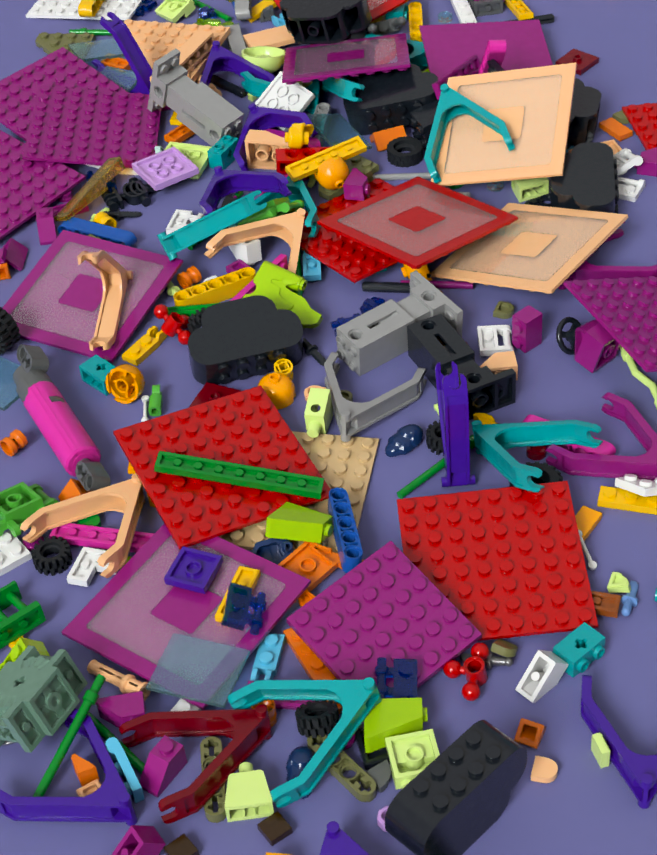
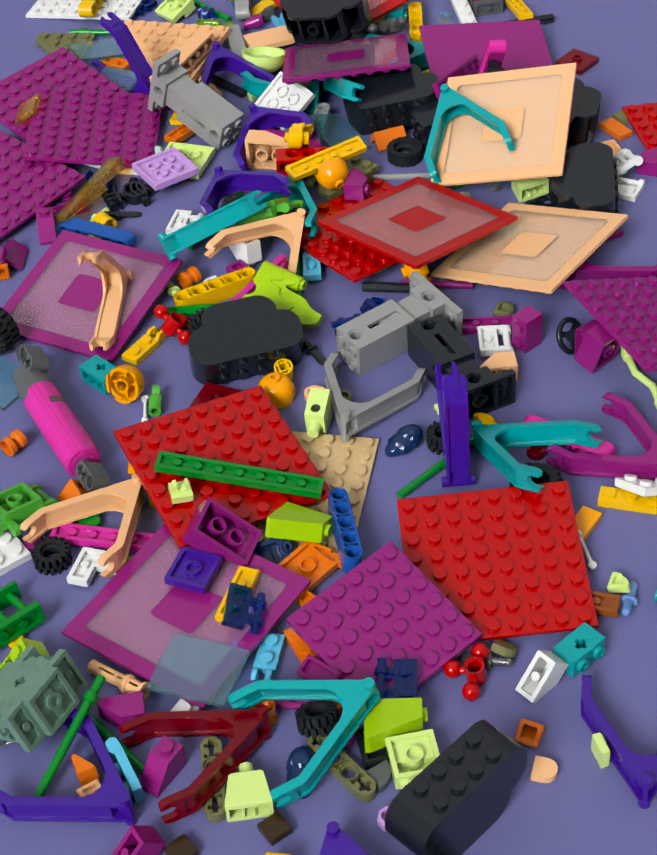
teal brick [207,135,239,170] -> none
none -> clear yellow piece [15,93,40,124]
none -> yellowish green tile [168,478,193,504]
none -> magenta slope [181,497,262,567]
none -> magenta cone [242,14,264,30]
none -> magenta tile [296,654,345,680]
none -> magenta tile [462,316,512,335]

